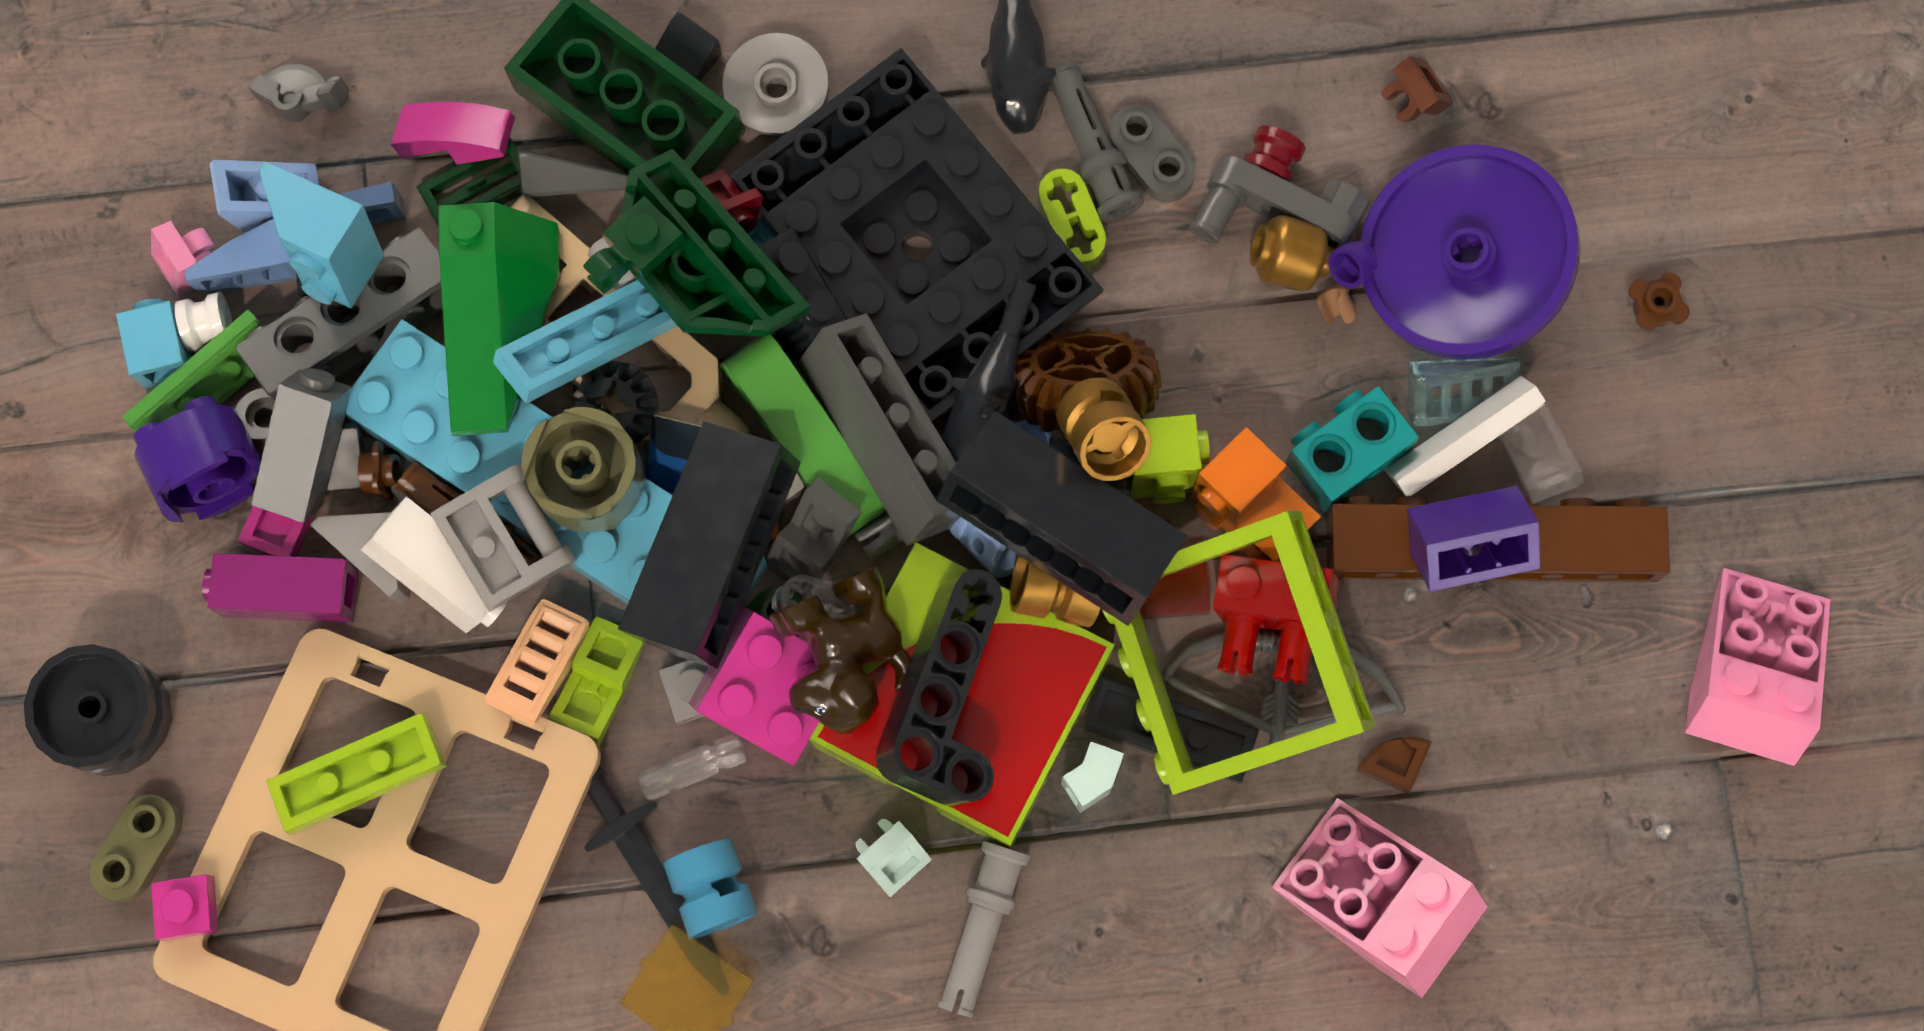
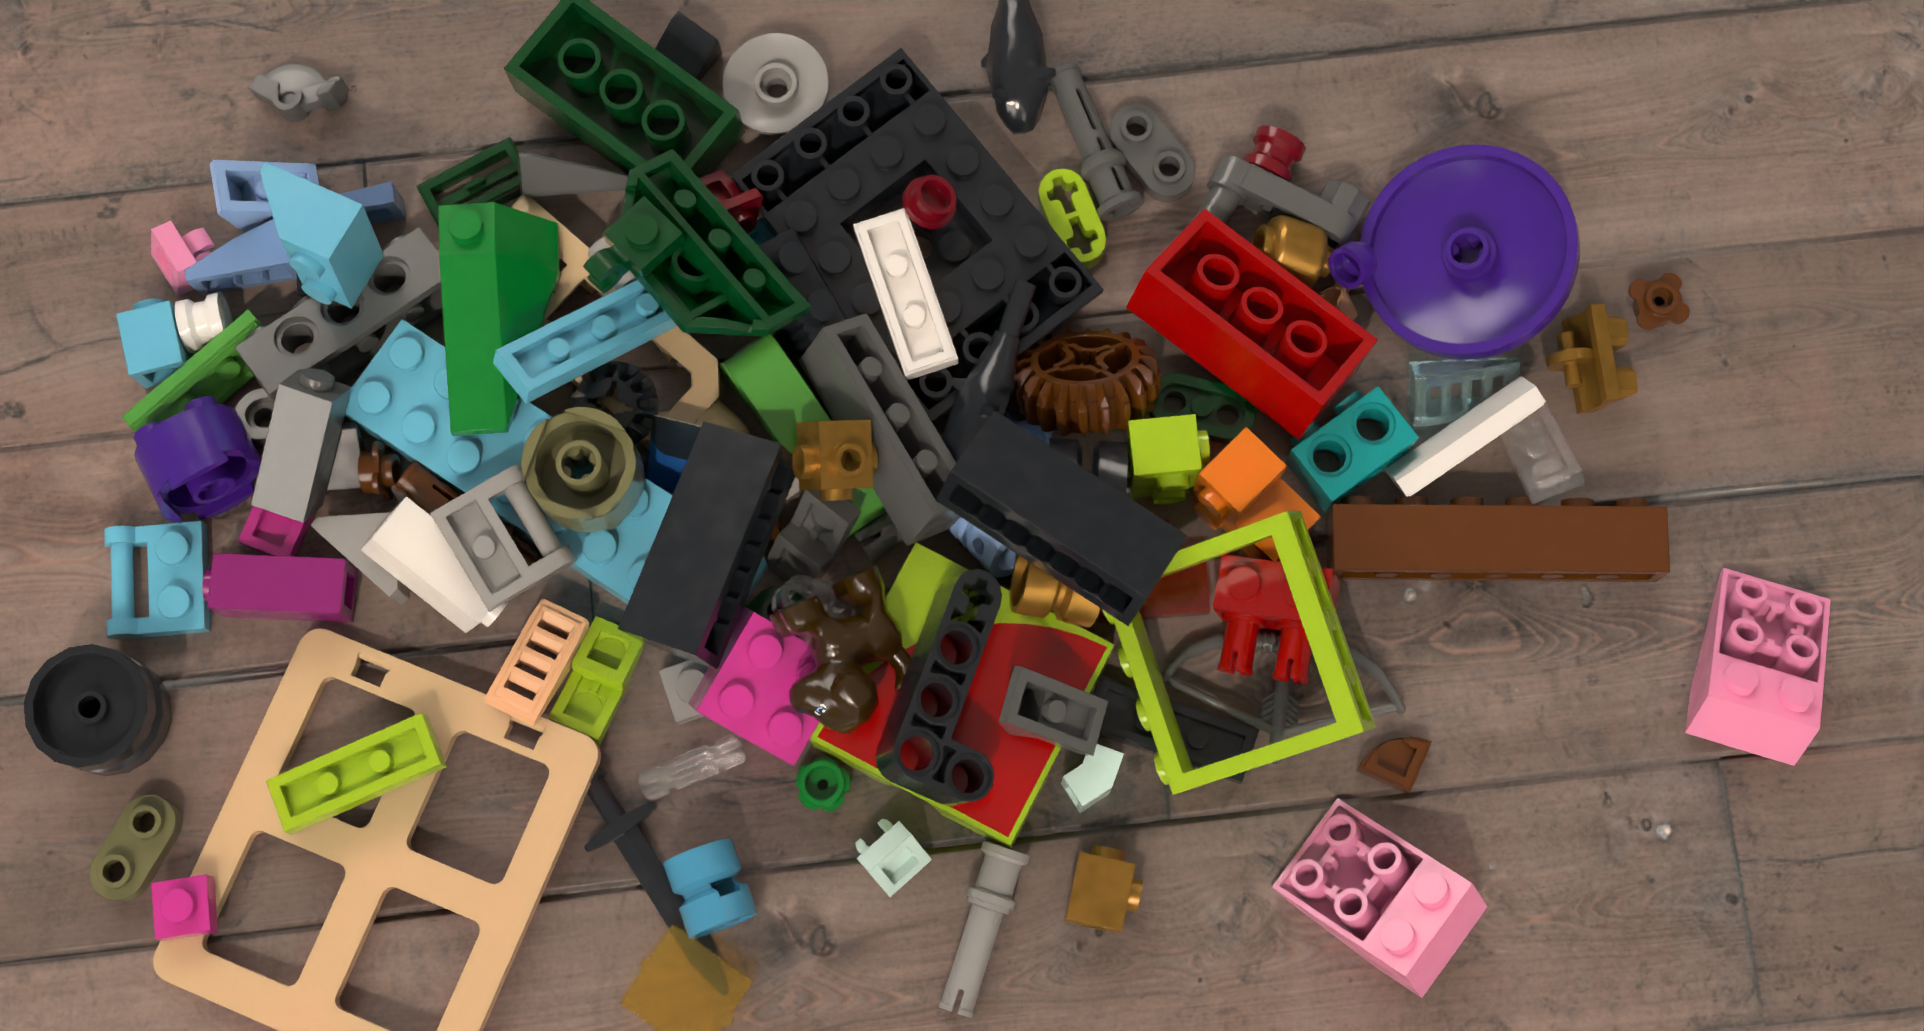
dark pink slope [391,102,515,165] -> none
pearl gold wheel [1057,378,1152,481] -> none
copper tile [1381,56,1453,123] -> none
dark purple brick [1407,486,1540,592] -> none
none -> medium azure plate [104,521,211,640]
none -> pearl gold brick [792,420,878,501]
none -> green plate [795,757,851,812]
none -> white tile [853,208,958,380]
none -> dark red plate [902,175,957,229]
none -> dark grey slope [999,666,1108,756]
none -> pearl gold brick [1064,845,1143,934]
none -> red brick [1126,208,1378,440]
none -> dark green plate [1149,373,1256,444]
none -> pearl gold hips [1545,304,1638,414]

